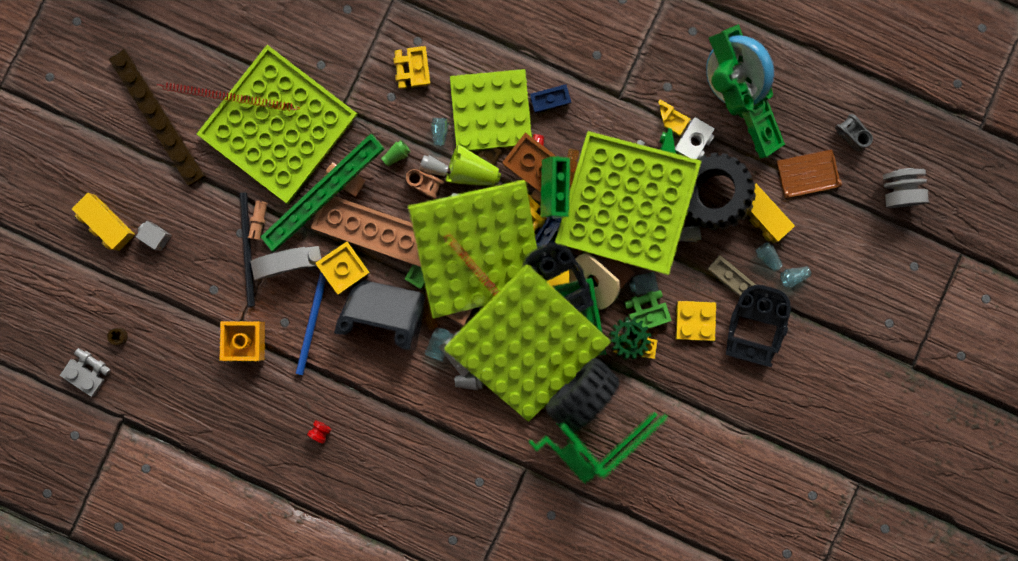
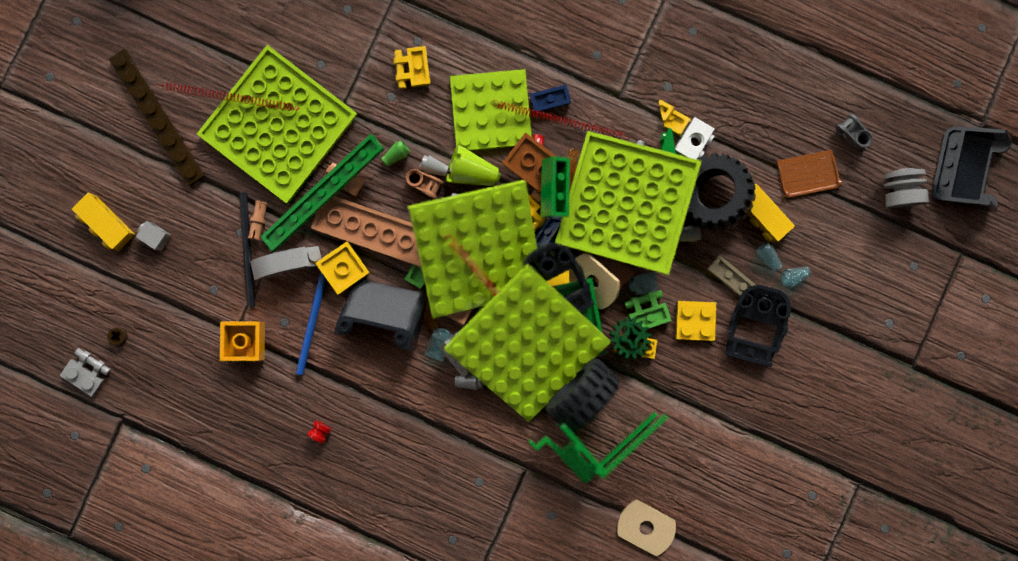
clear light blue cone [431,118,449,145] -> none
dark brown tile [478,148,502,166] -> none
green piece [706,24,785,159] -> none
none -> red piece [490,100,630,139]
none -> tan piece [617,499,676,556]
none -> black windscreen [932,126,1013,212]

